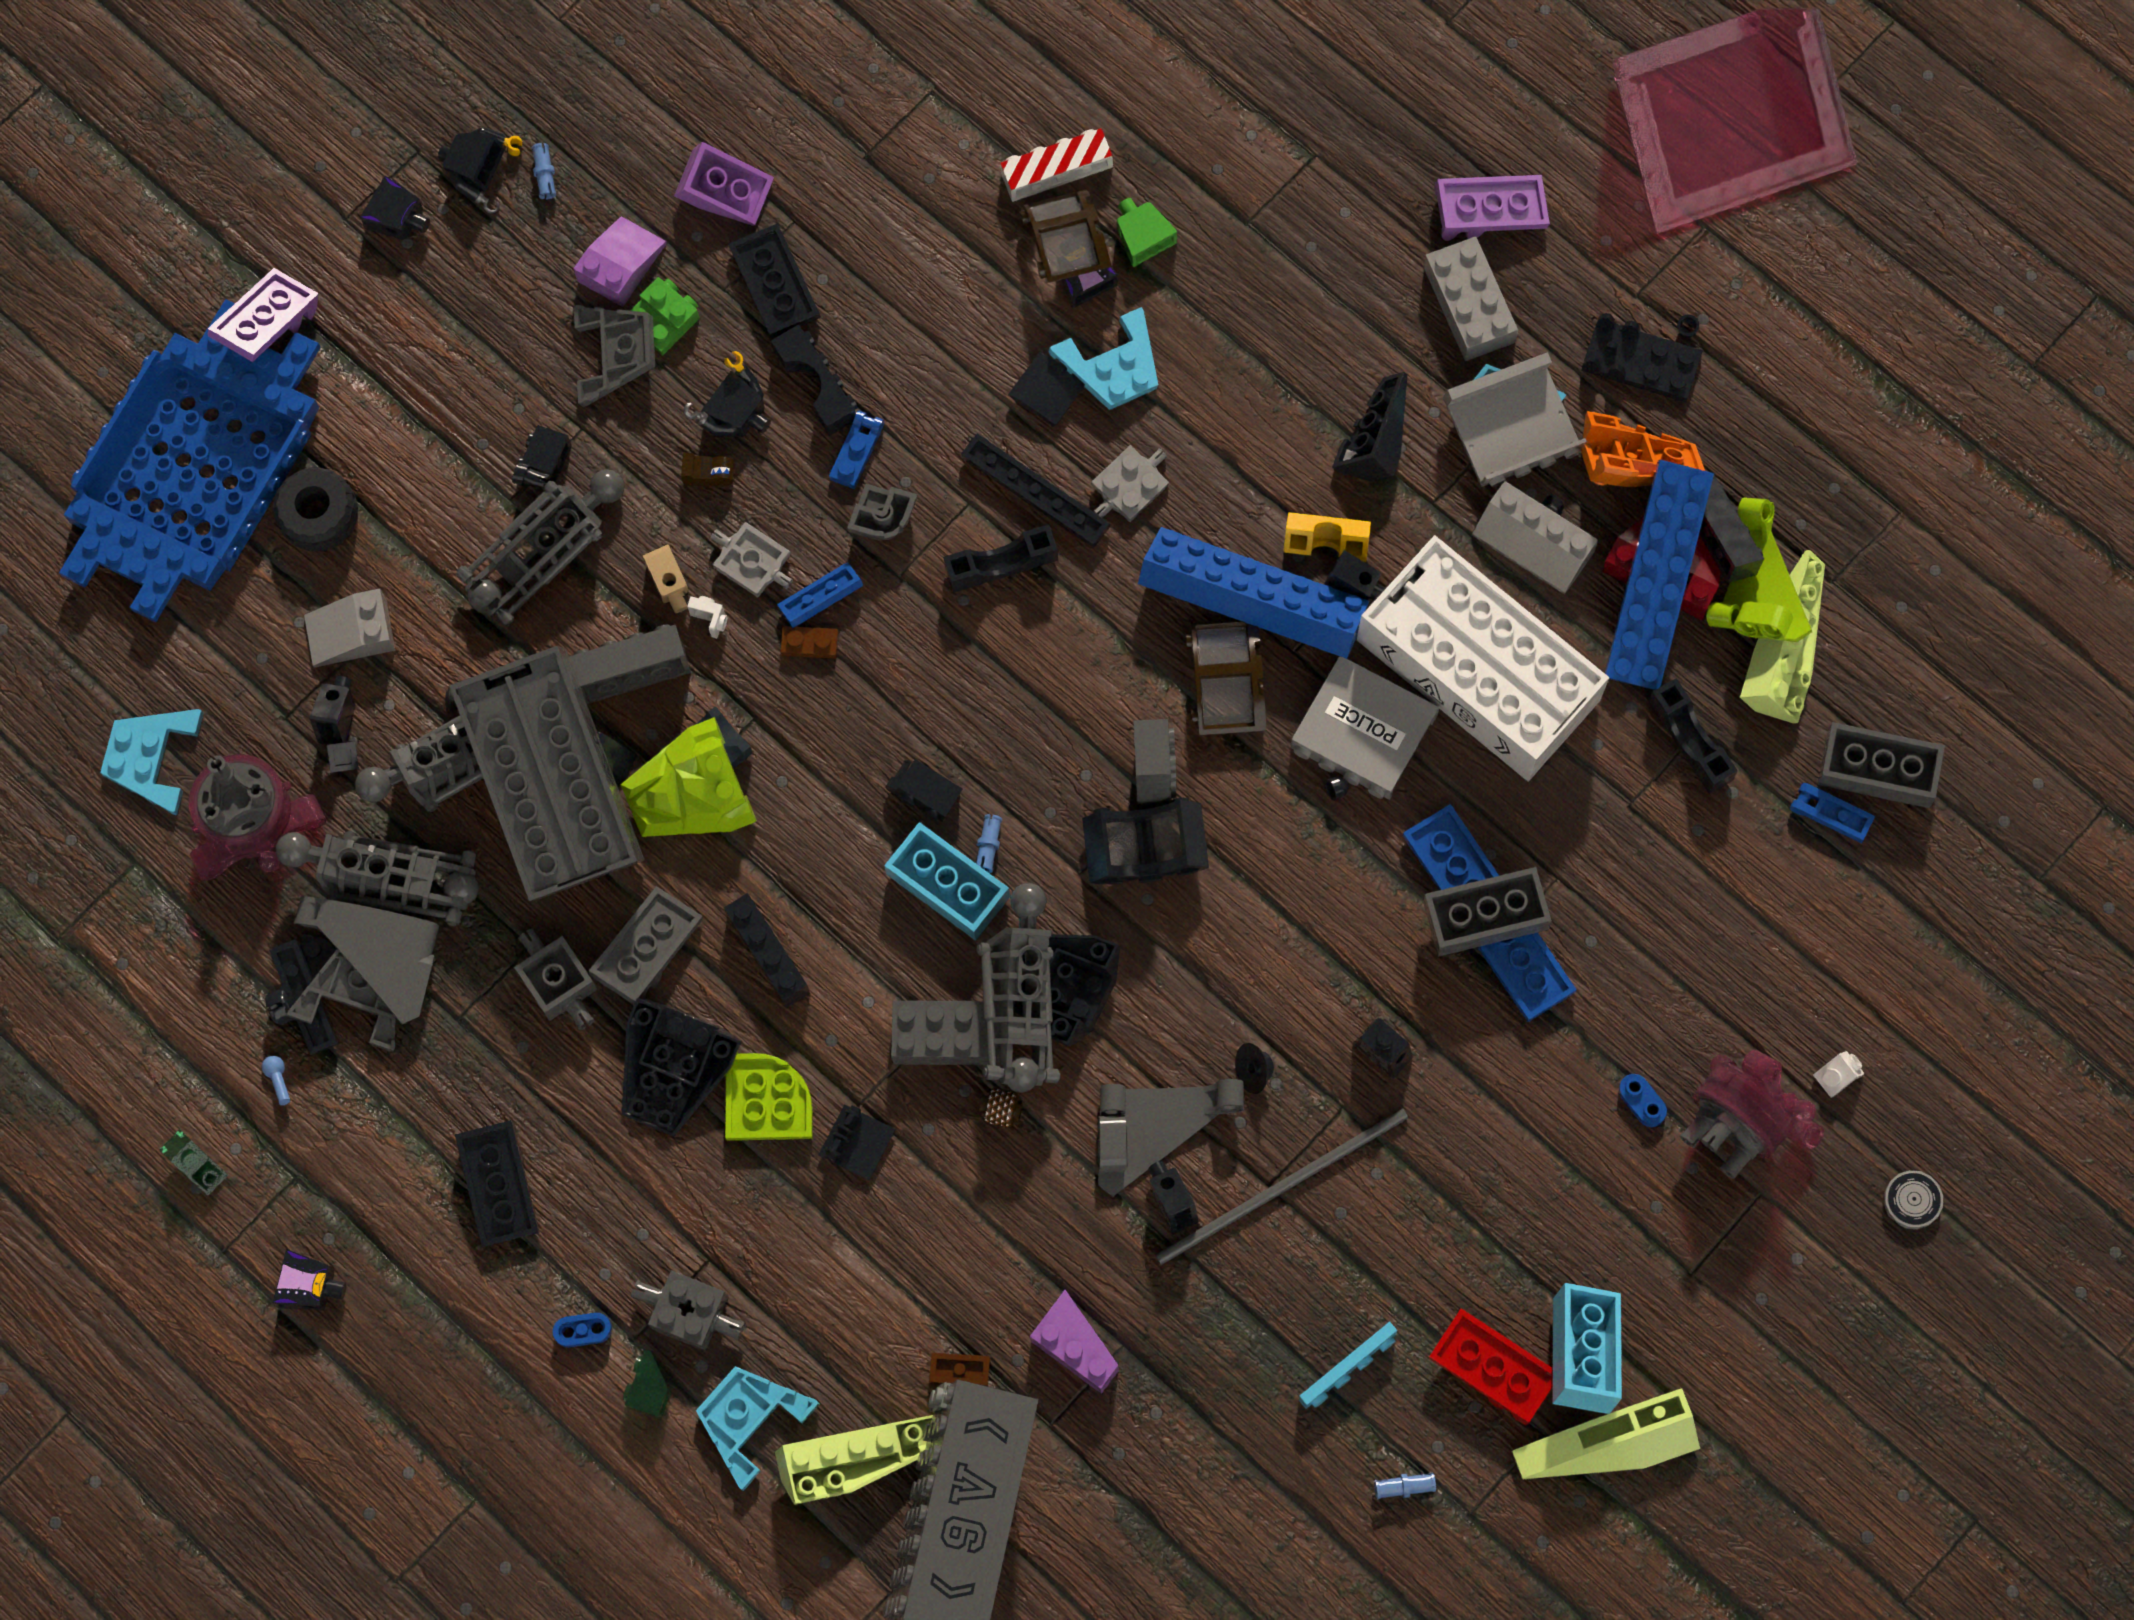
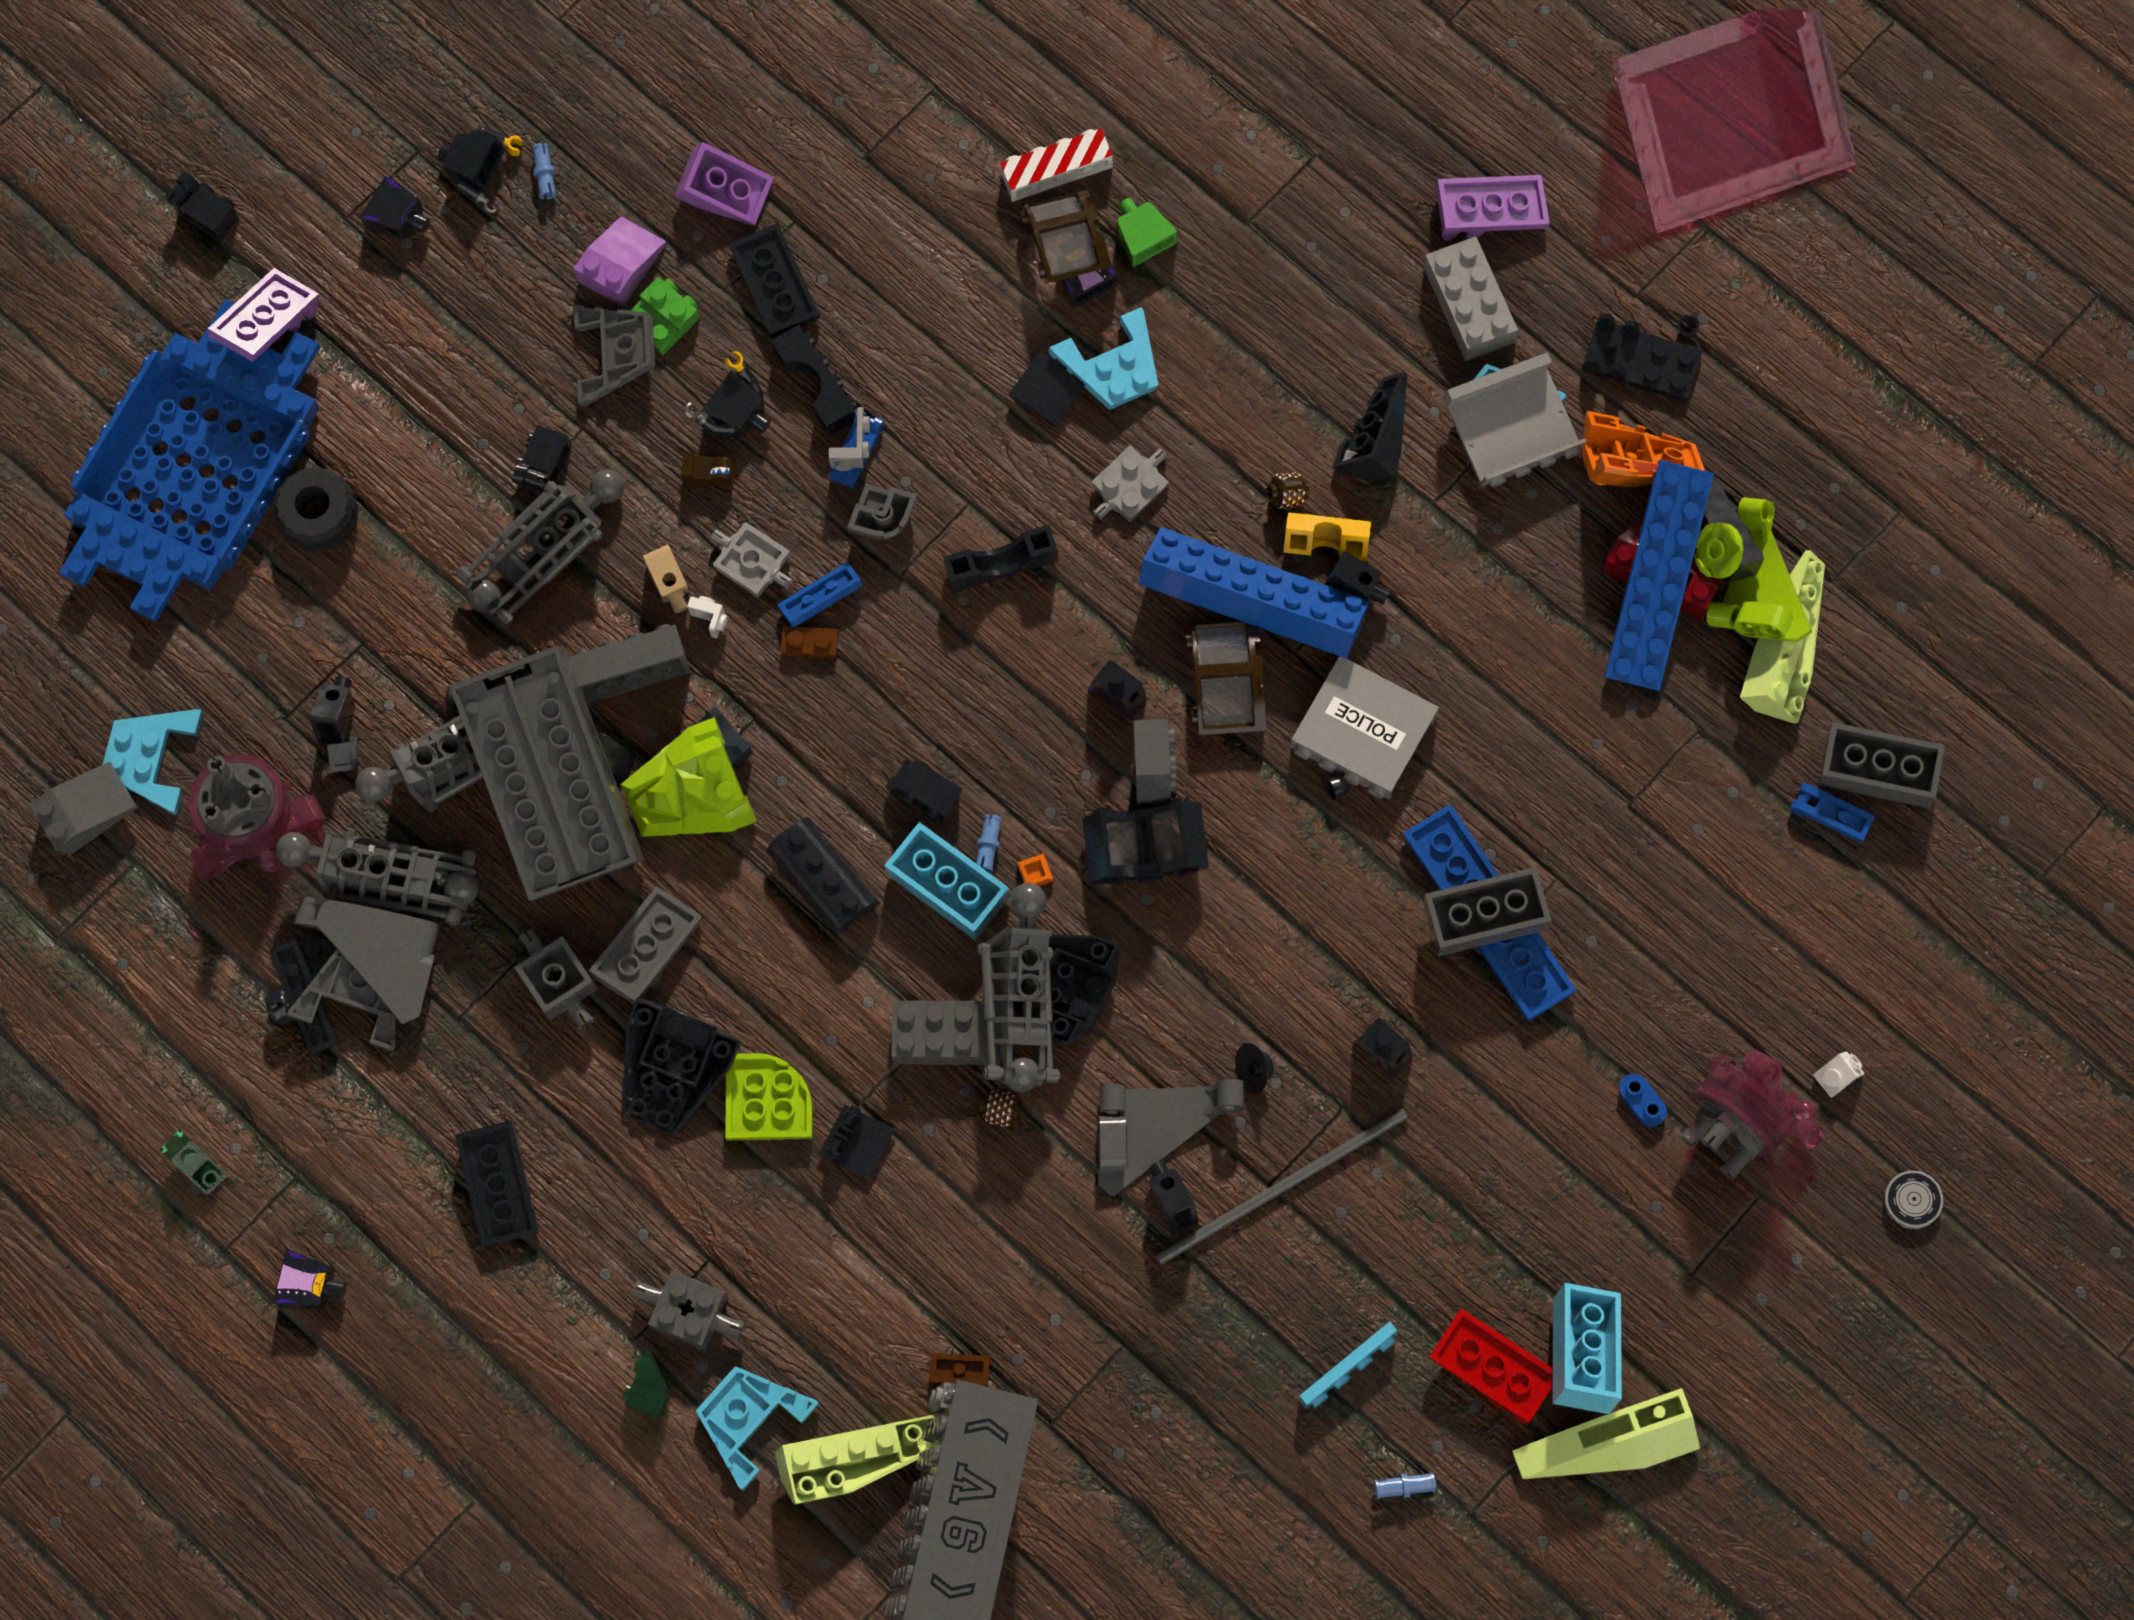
medium blue bar [262,1056,290,1105] -> none
light grey slope [304,589,395,668] -> none
blue plate [553,1313,612,1348] -> none
black brick [724,893,810,1008] -> none
black plate [961,433,1110,548] -> none
medium lavender wedge [1030,1290,1119,1394] -> none
white piece [1357,535,1609,782] -> none
light grey slope [1472,481,1598,594] -> none
black hinge [1542,494,1564,516] -> none
black arch [1649,678,1738,794] -> none
none -> dark grey slope [29,762,137,855]
none -> black hinge [164,172,239,242]
none -> black container [766,817,880,936]
none -> light grey bracket [829,407,870,471]
none -> orange tile [1017,853,1053,886]
none -> black torso [1088,660,1147,720]
none -> dark brown head [1266,472,1309,509]
none -> lime tile [1694,522,1743,579]

